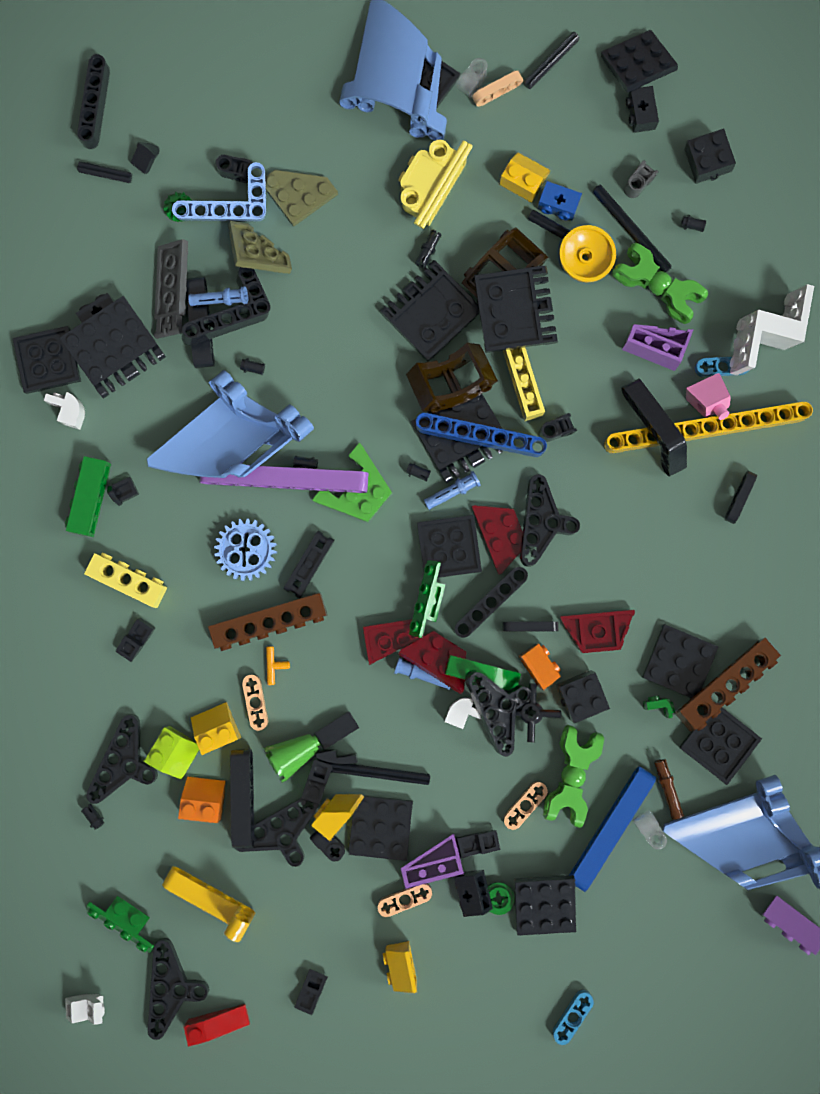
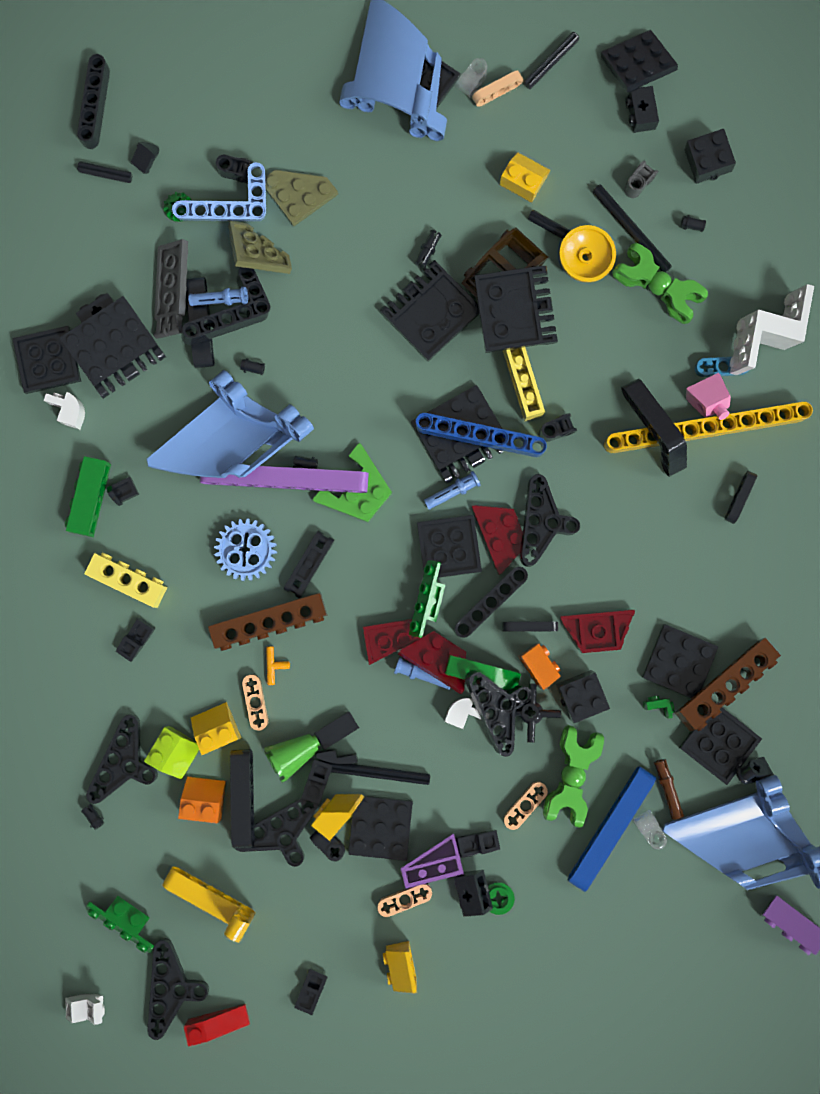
light yellow brick [398,140,473,229] -> none
dark brown window [406,342,498,413] -> none
black pin [406,462,431,482] -> none
black plate [514,875,576,936] -> none
blue brick [537,181,582,221] -> none
dark azure beam [553,990,594,1045] -> none
medium lavender wedge [622,324,693,371] -> none
none -> black piece [736,757,774,784]

